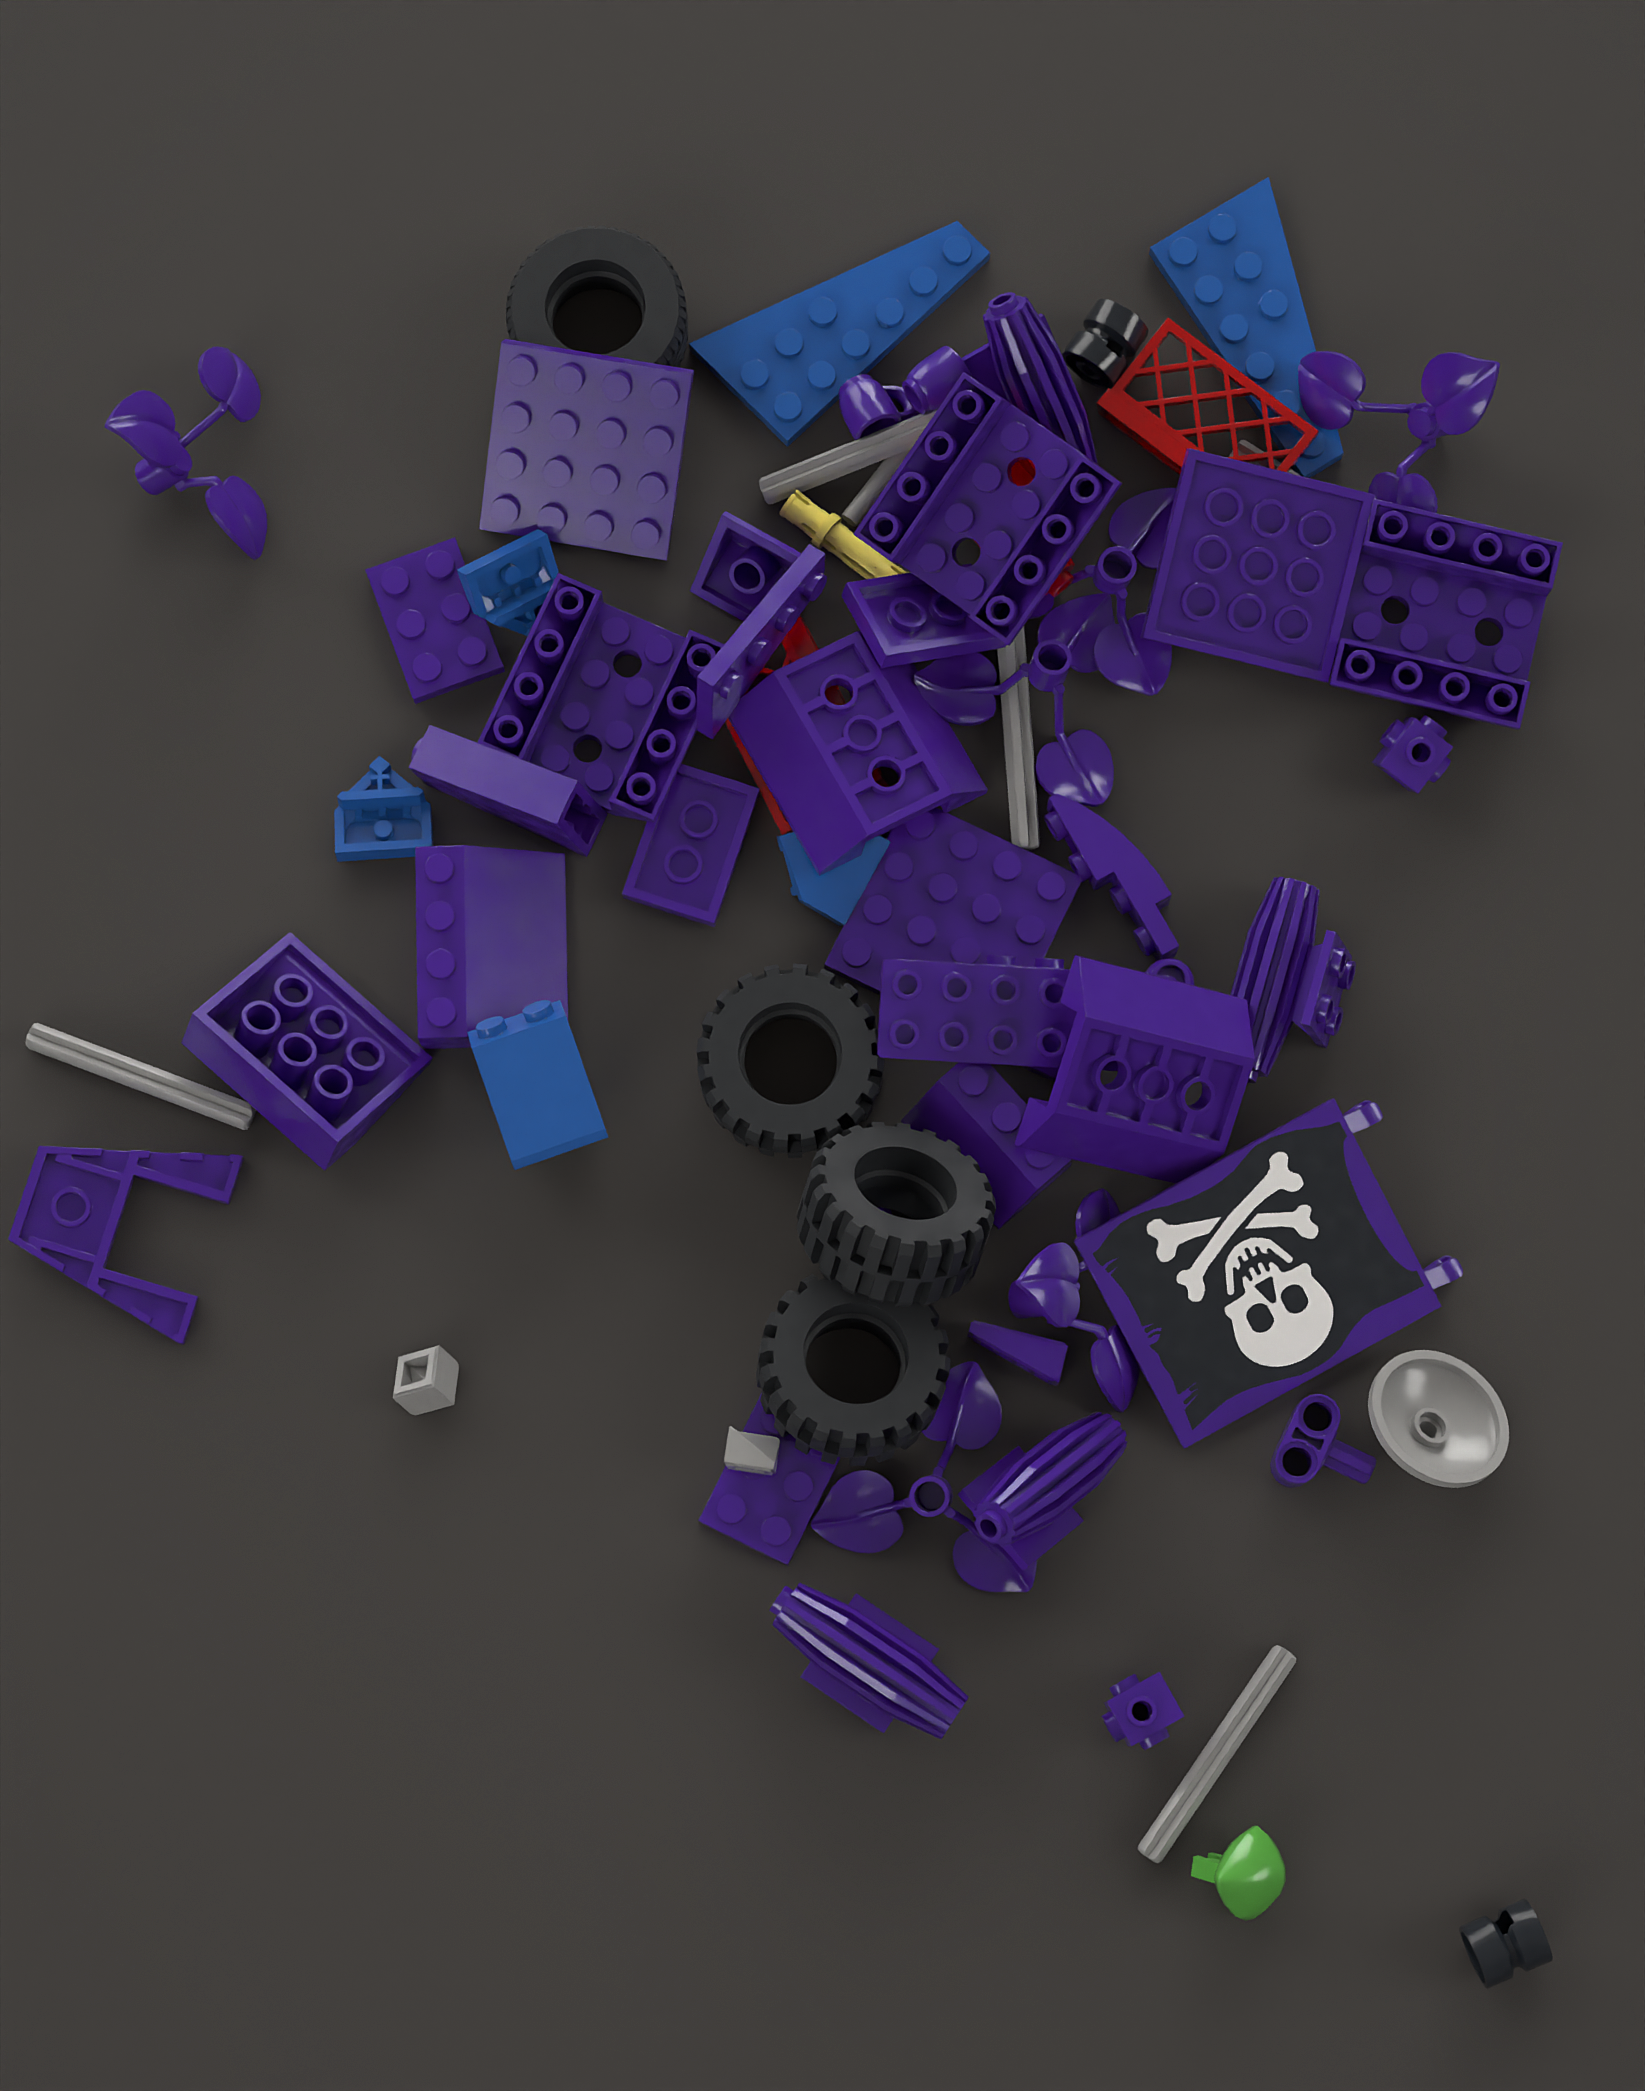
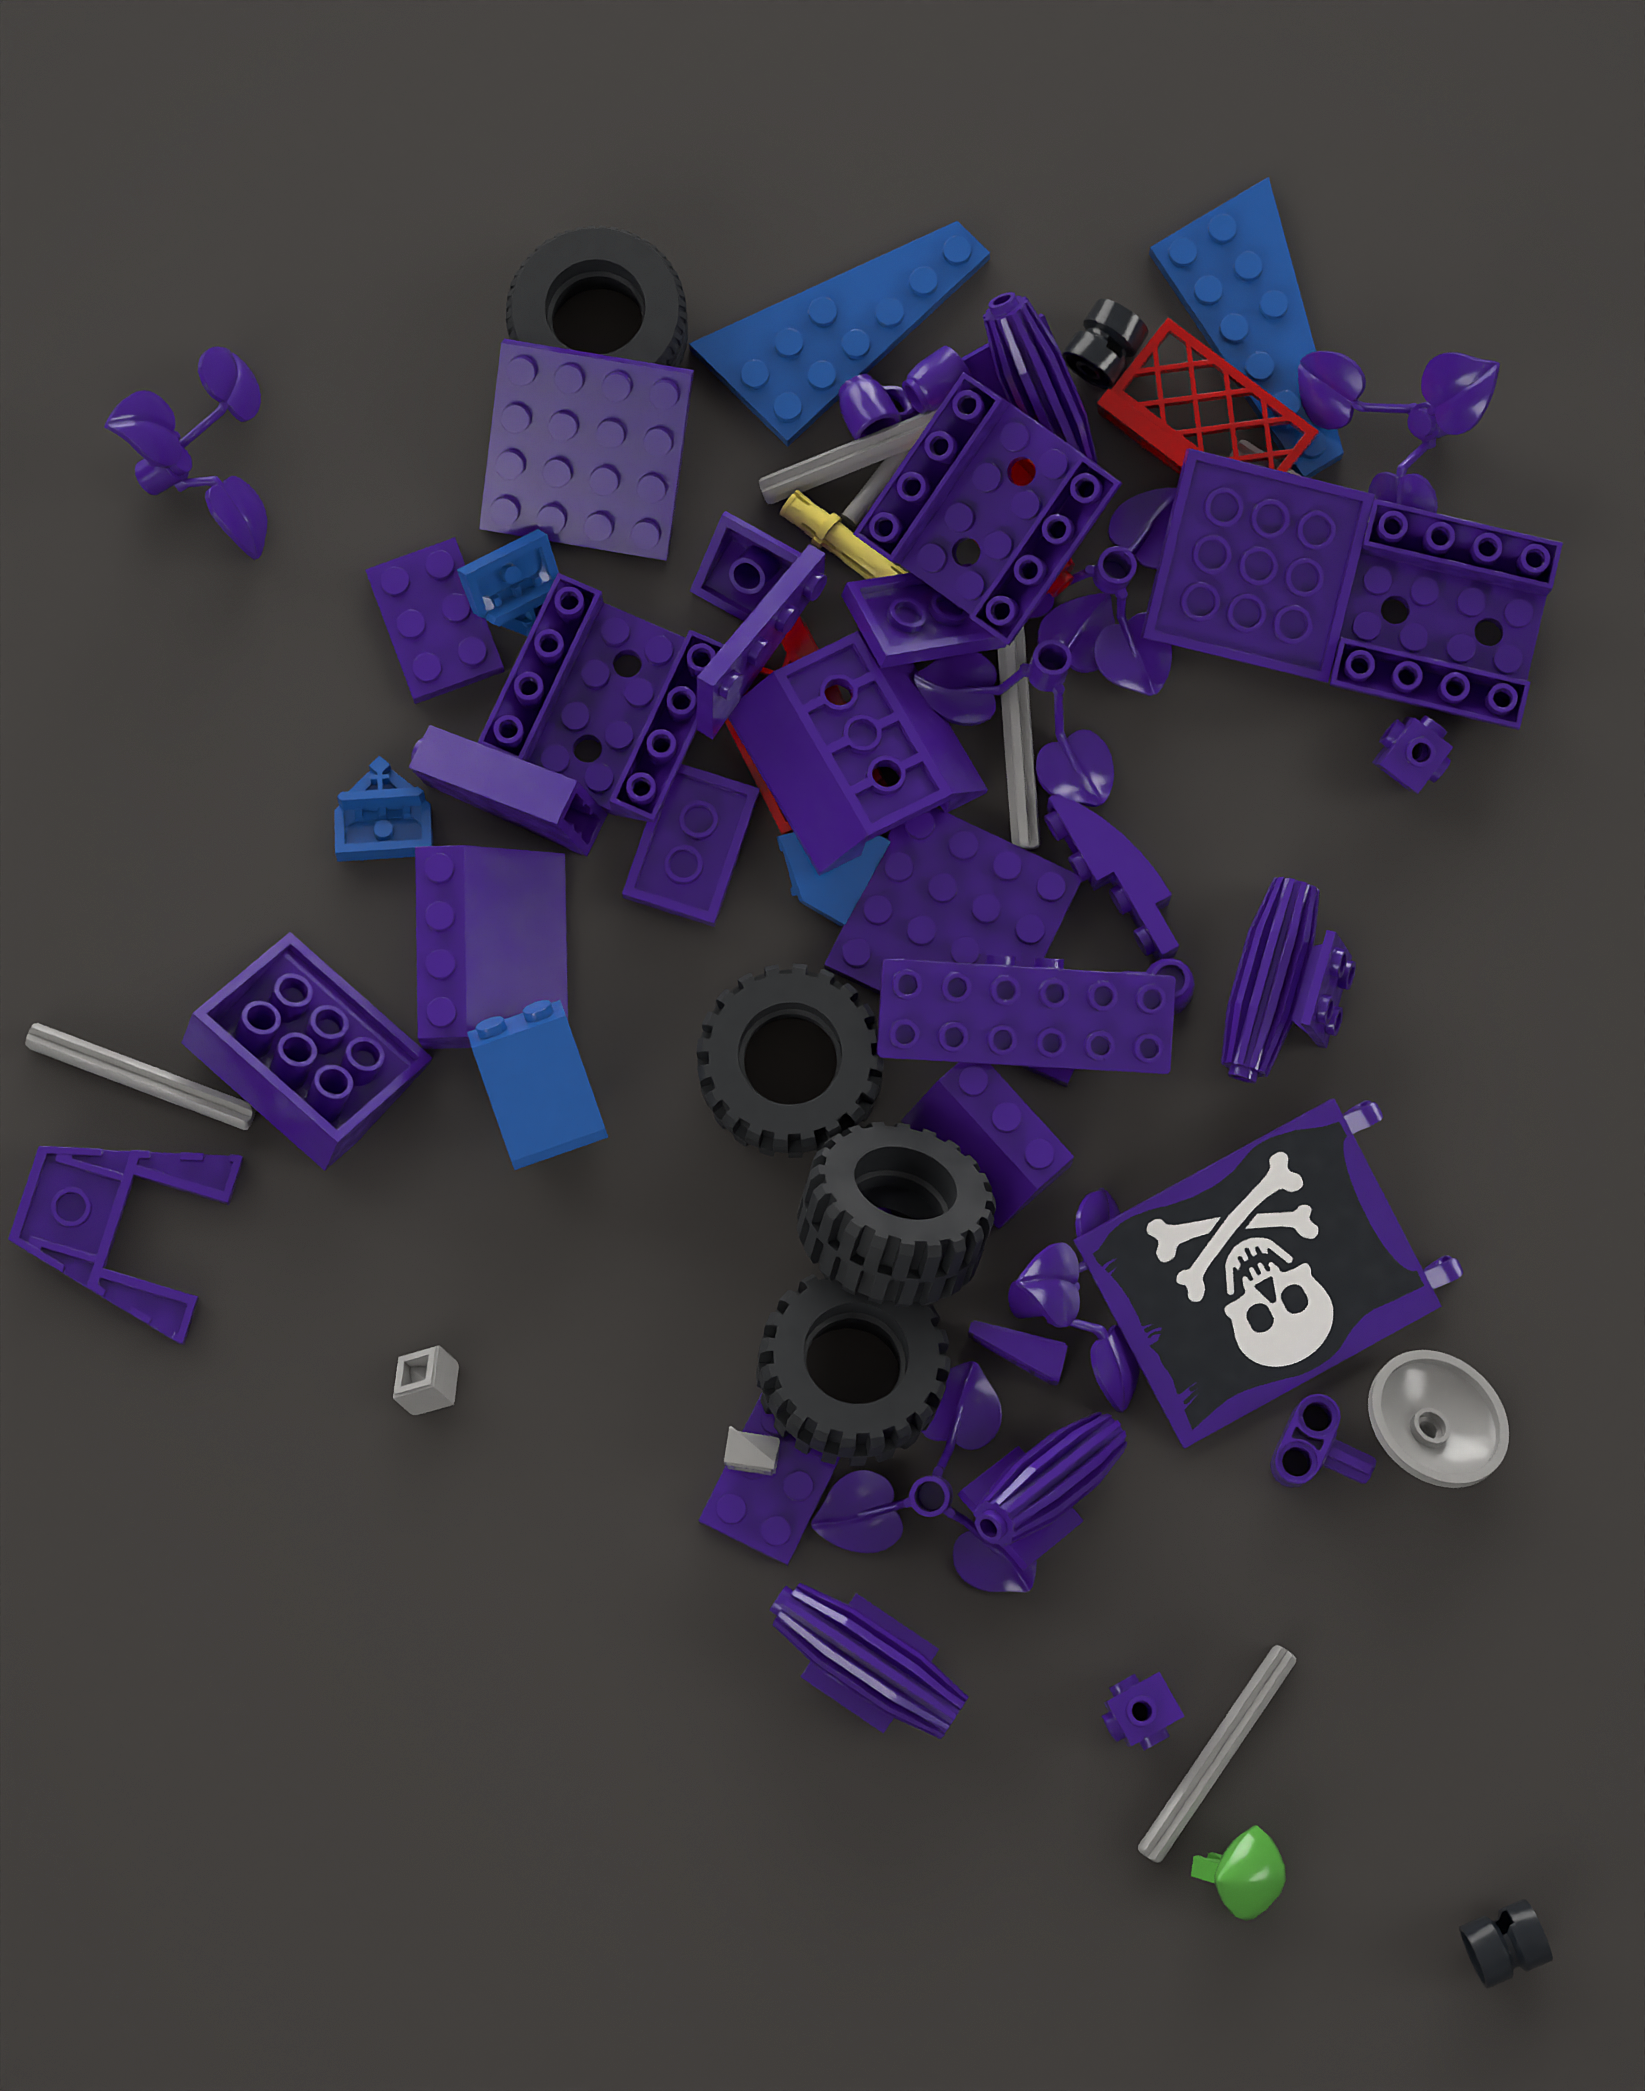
dark purple slope [1015,955,1255,1183] -> none

